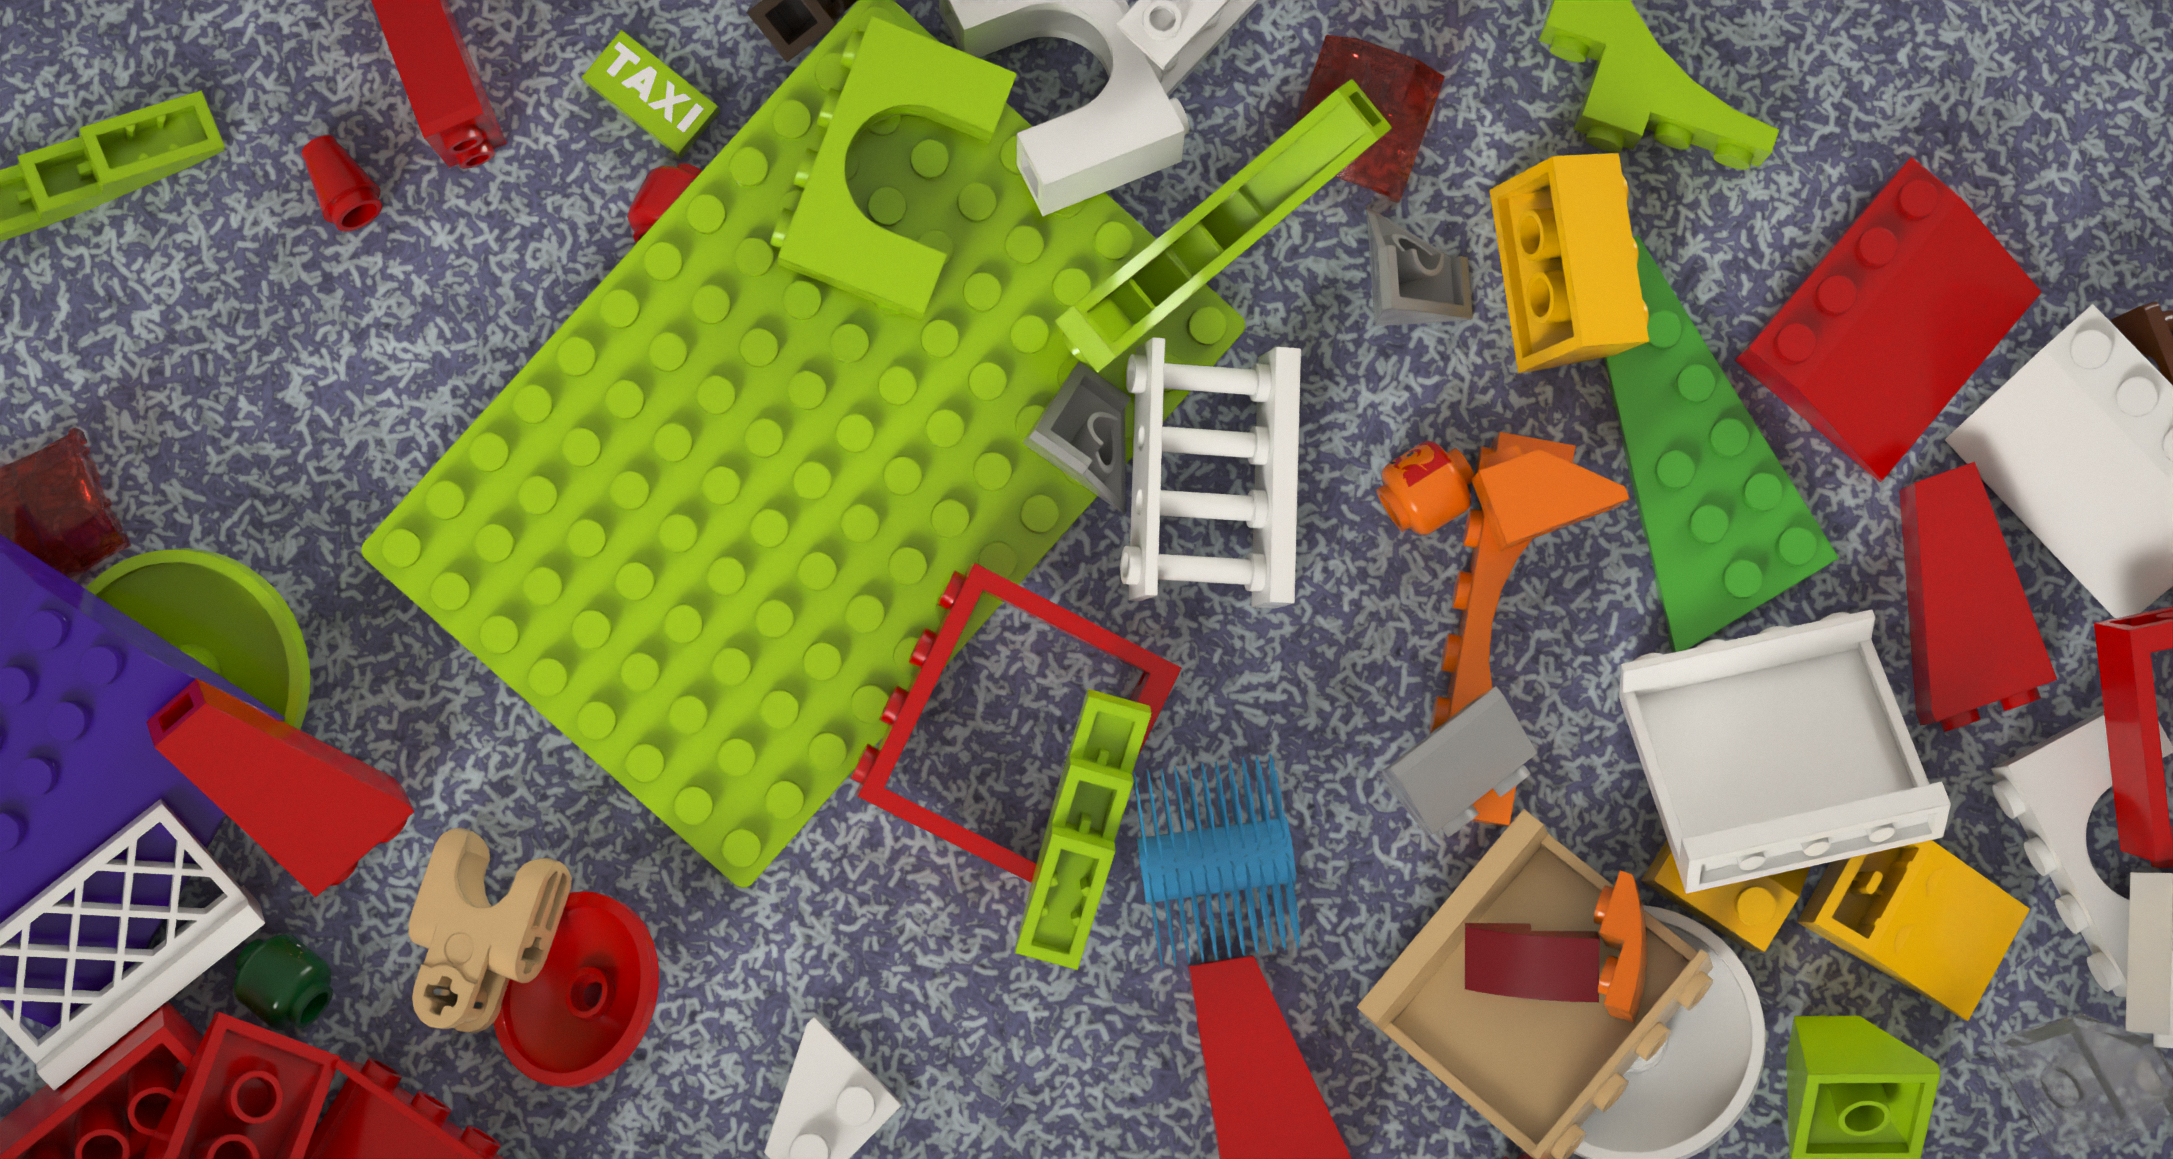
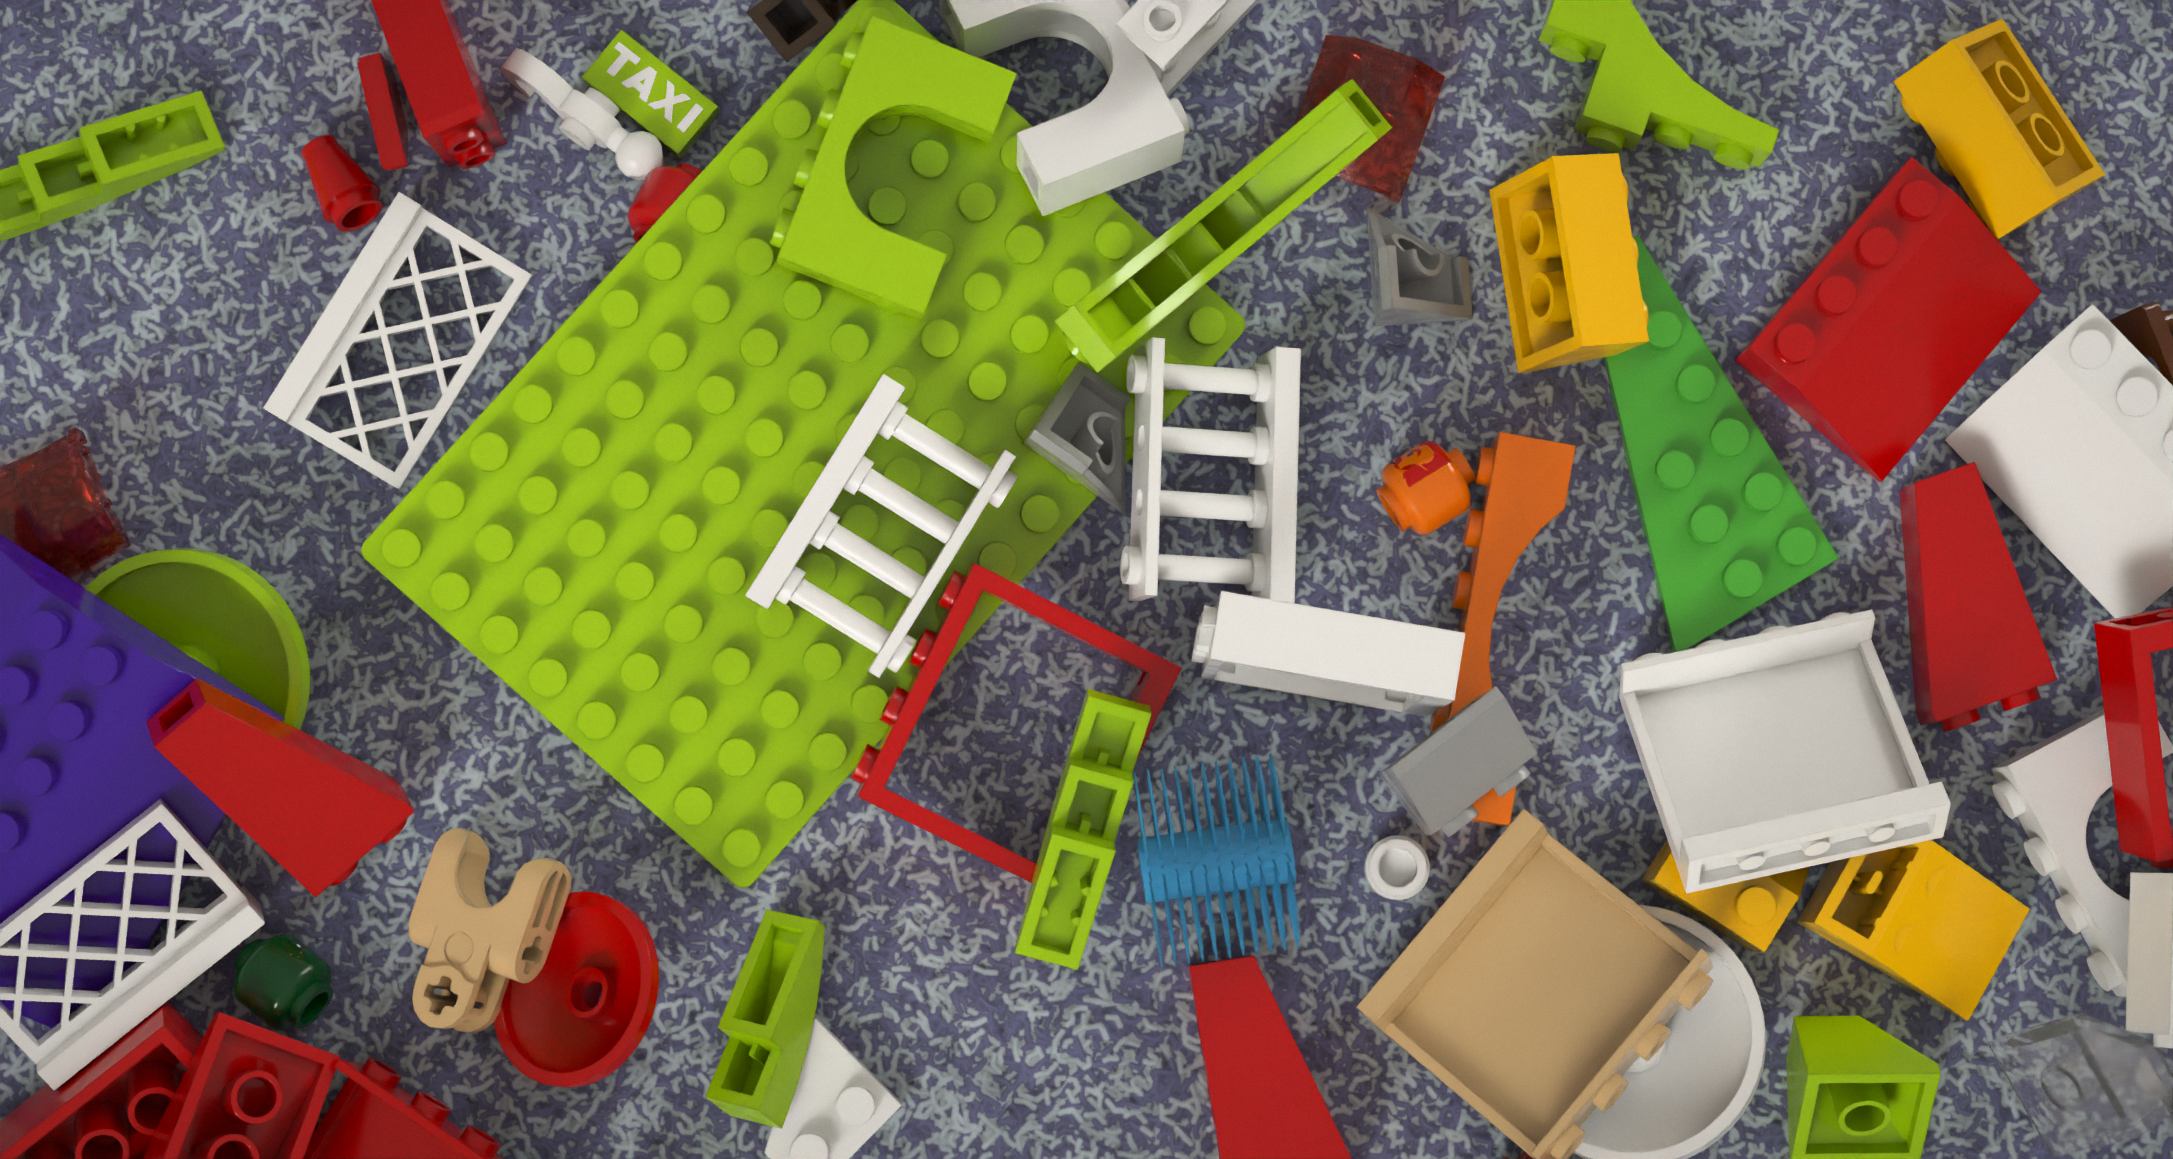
dark red slope [1465,923,1600,1003] -> none
orange slope [1471,445,1630,551] -> none
orange slope [1593,870,1648,1024] -> none
none -> white fence [263,192,532,490]
none -> red tile [357,53,409,172]
none -> white piece [500,48,664,180]
none -> lime slope [705,909,825,1129]
none -> white fence [745,374,1018,678]
none -> white window [1191,591,1465,717]
none -> white tile [1364,835,1430,900]
none -> yellow slope [1893,18,2106,240]

